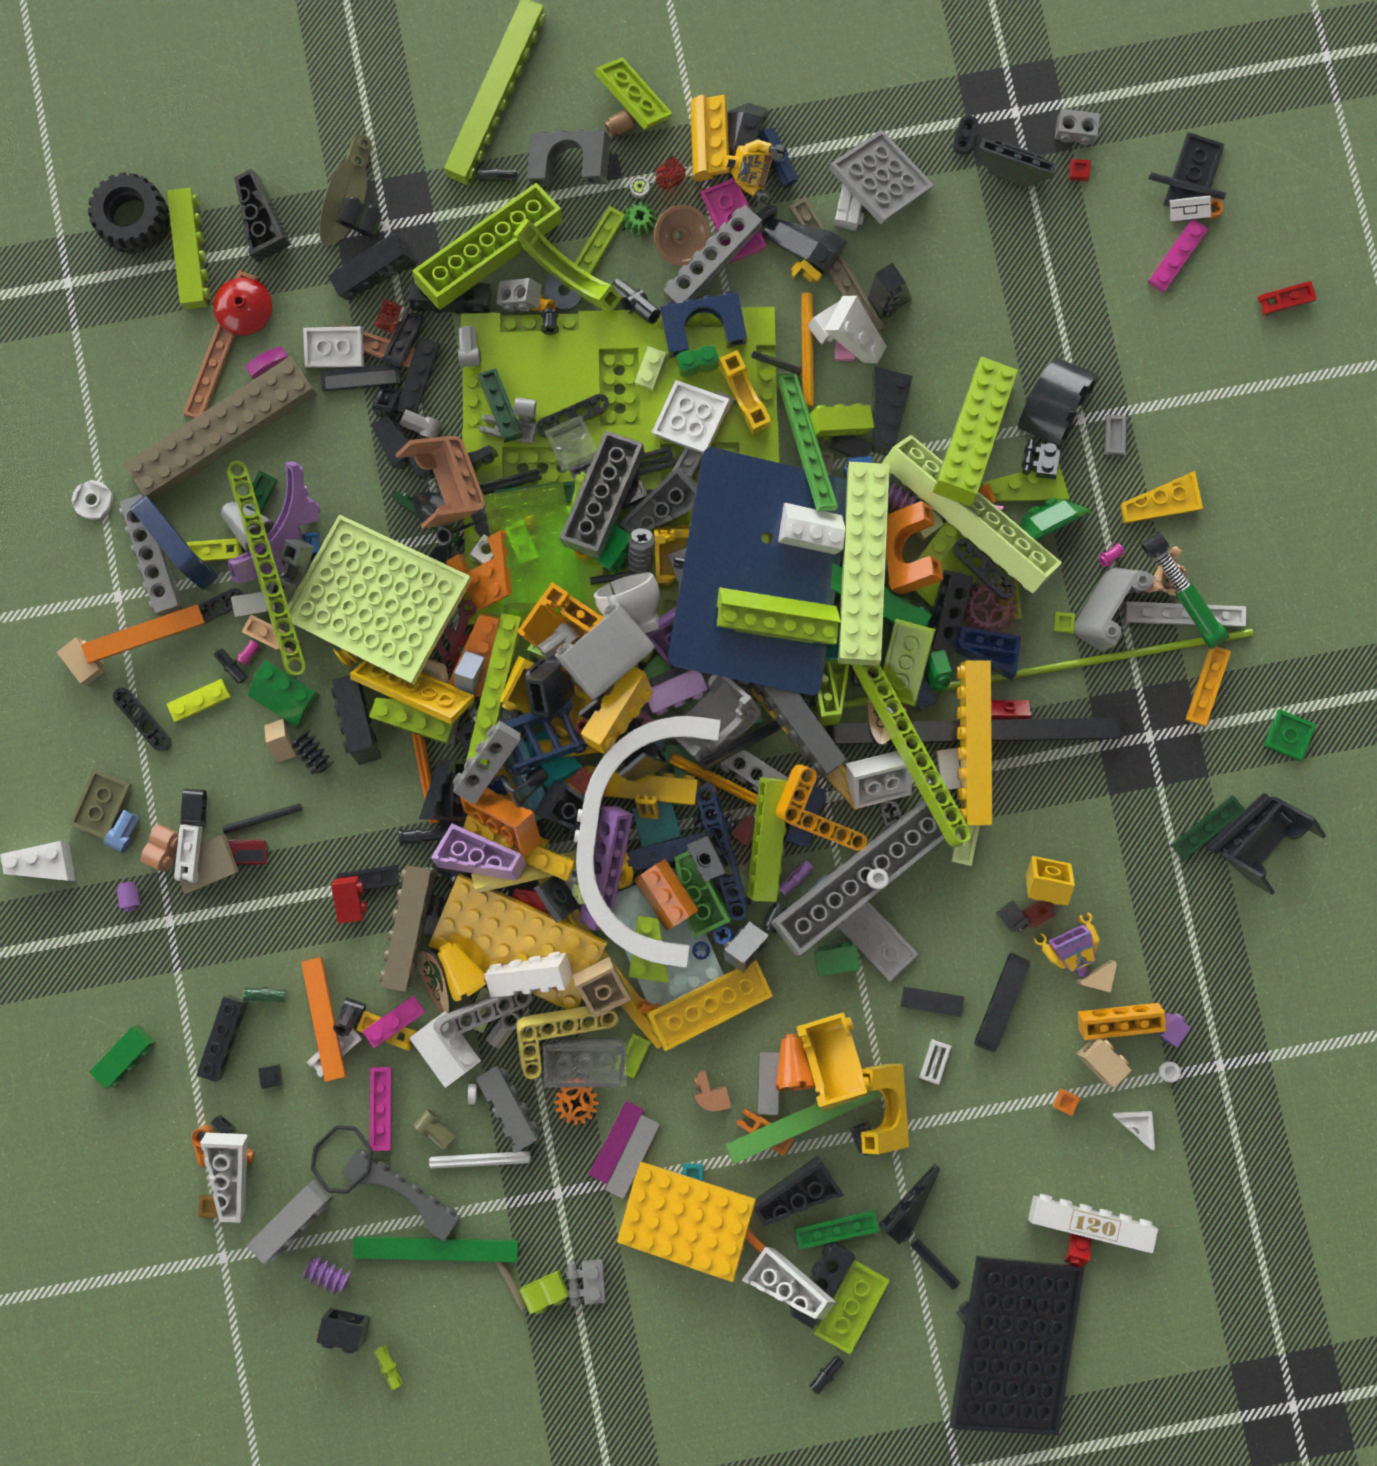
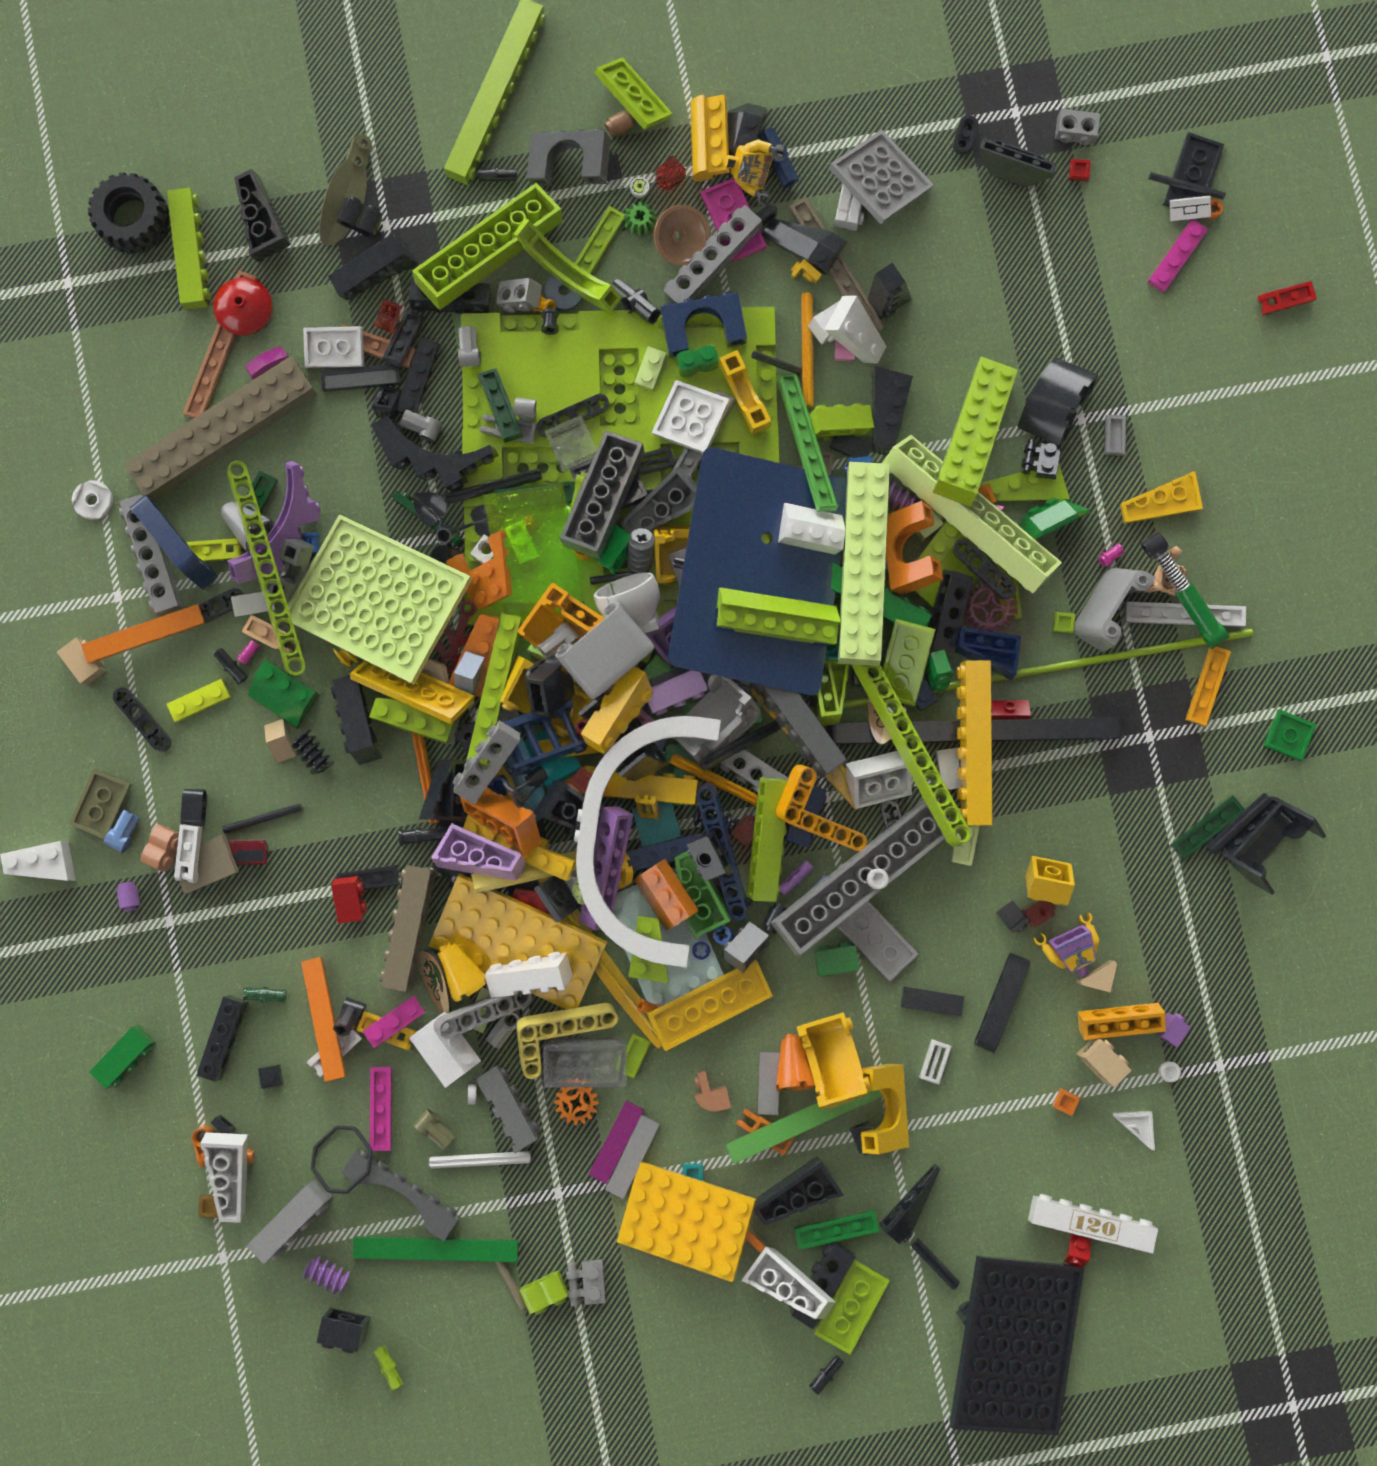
nougat windscreen [396,436,485,529] -> none
black axle [423,895,444,936] -> none
tan brick [573,957,631,1018] -> none

